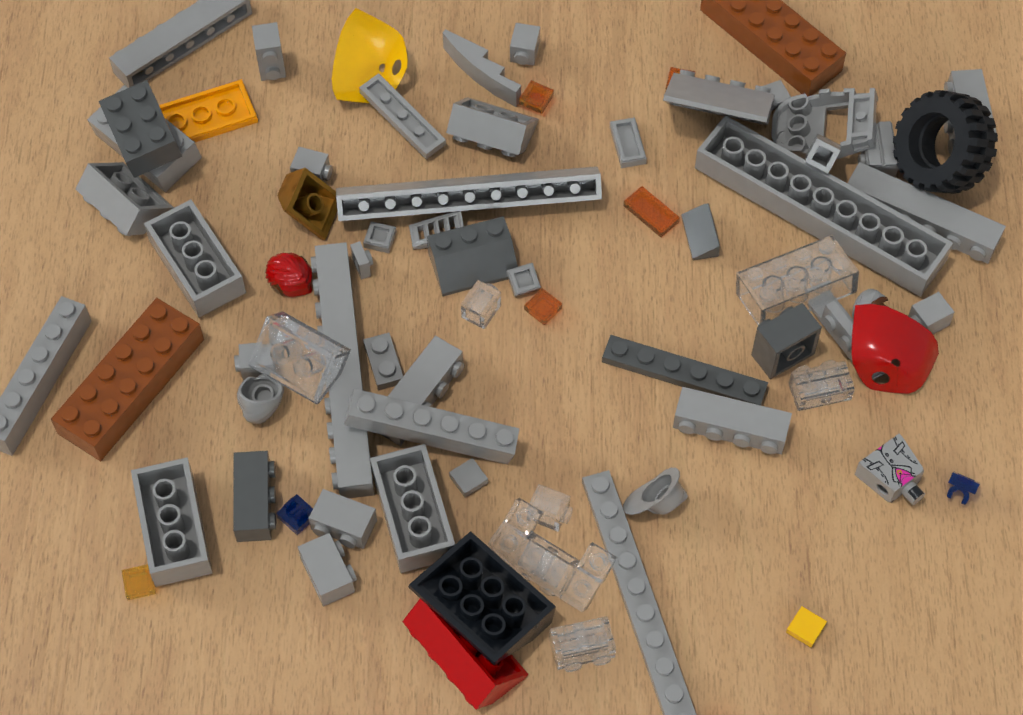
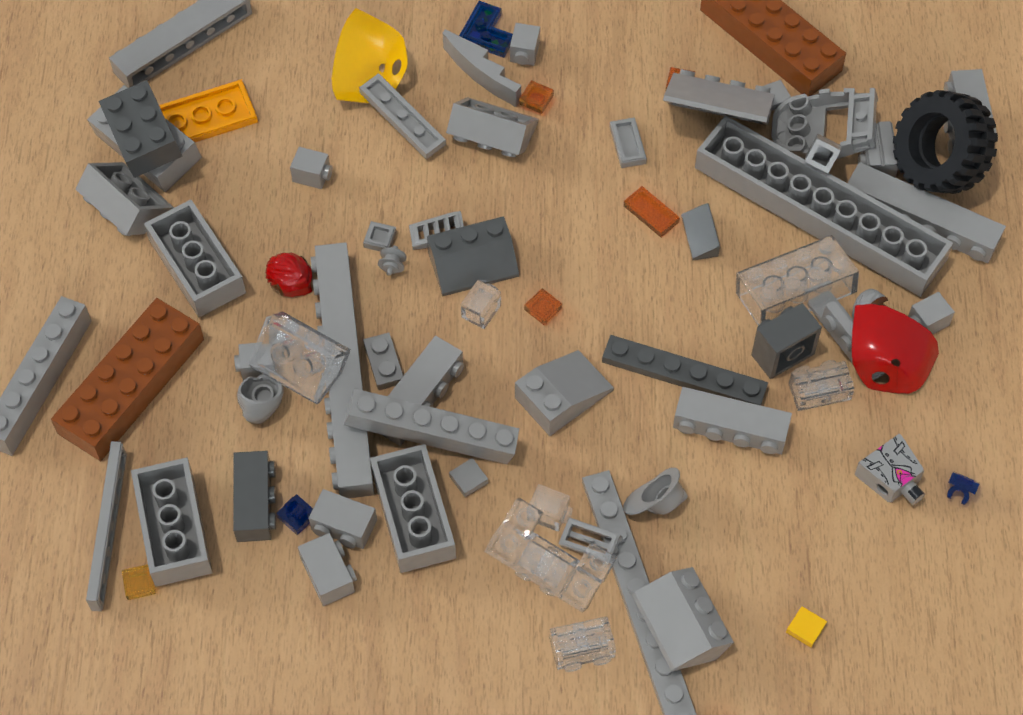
light grey brick [252,22,286,81] -> none
pearl gold slope [277,167,337,240] -> none
light grey brick [336,167,602,221] -> none
light grey plate [350,241,373,280] -> none
red slope [402,599,529,710] -> none
black slope [408,531,556,665] -> none
light grey tile [506,263,541,297] -> none
none -> light grey tile [86,441,127,611]
none -> light grey wheel [378,246,407,275]
none -> clear blue tile [459,1,513,58]
none -> light grey slope [515,350,614,436]
none -> light grey tile [558,517,623,564]
none -> light grey slope [632,567,734,671]

